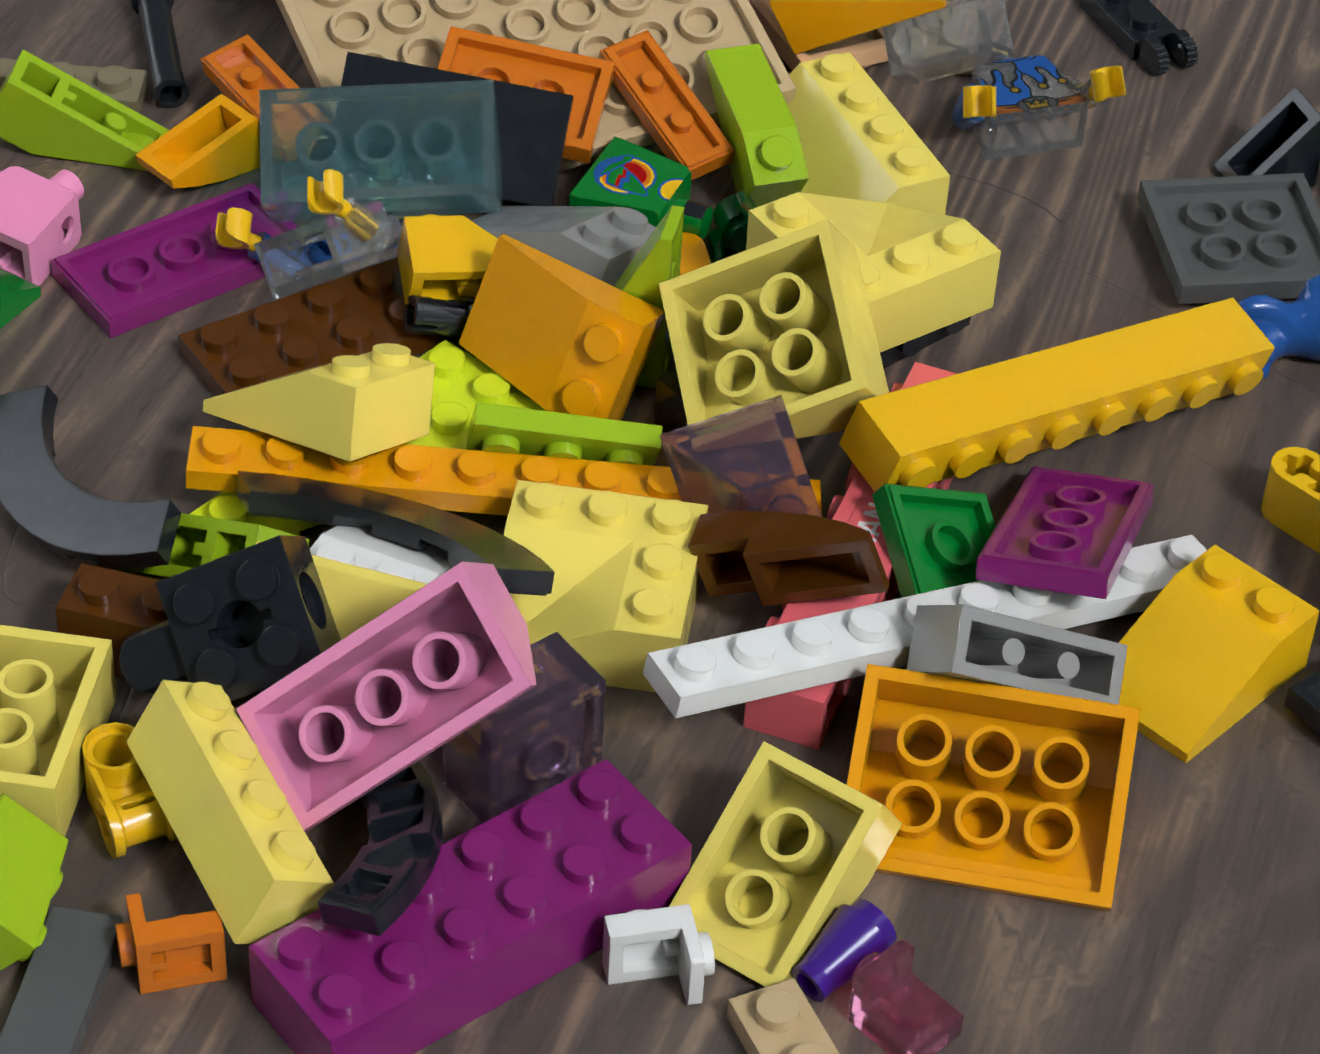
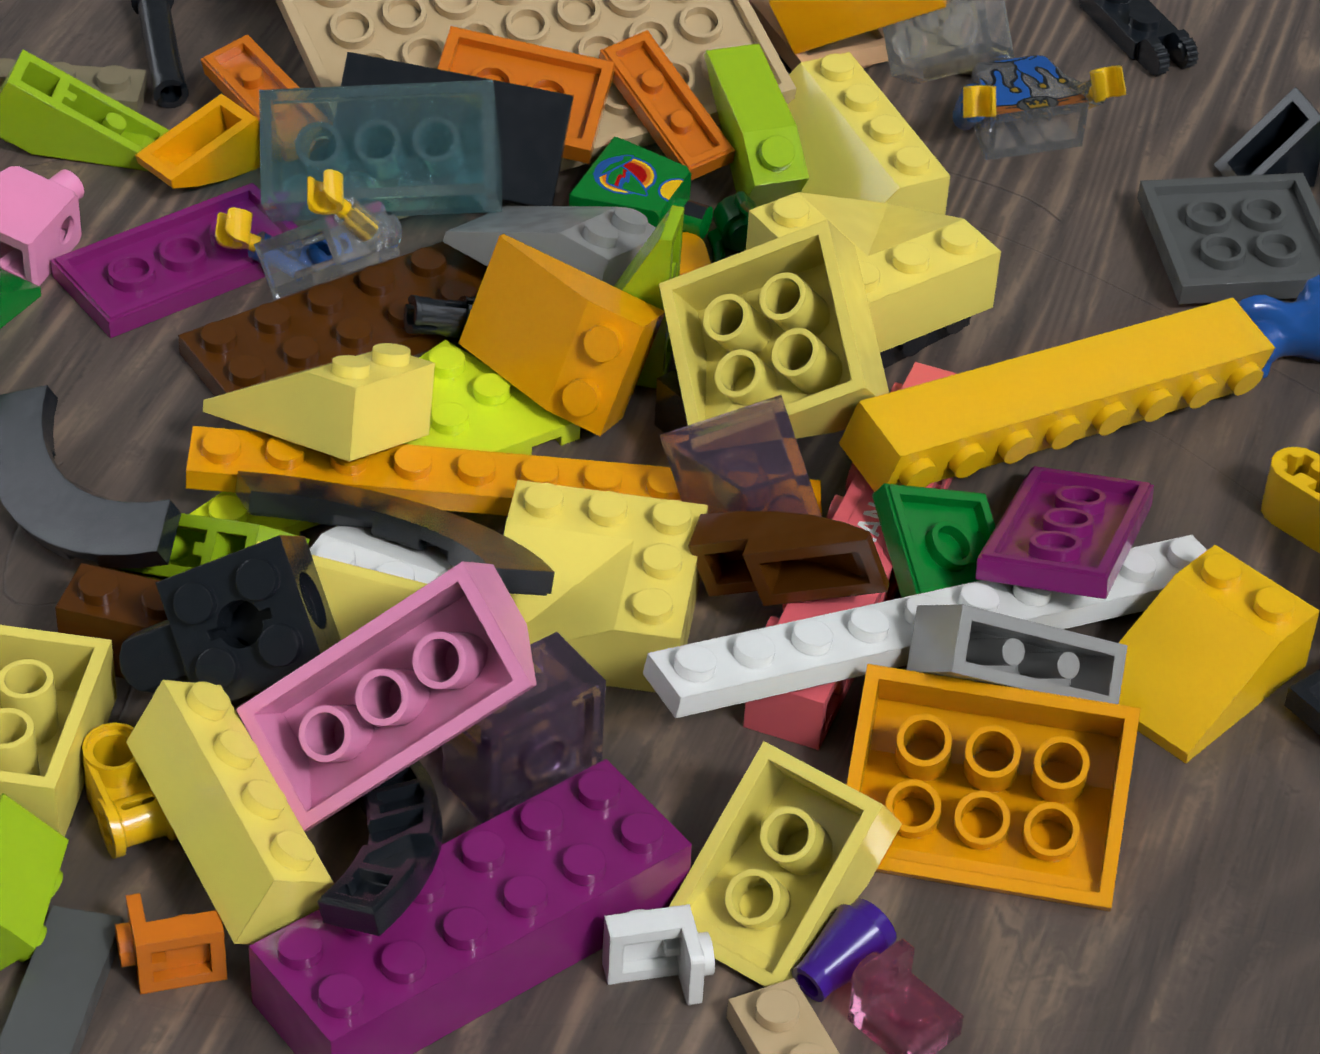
yellow slope [397,214,498,306] -> none
lime plate [466,402,662,466] -> none

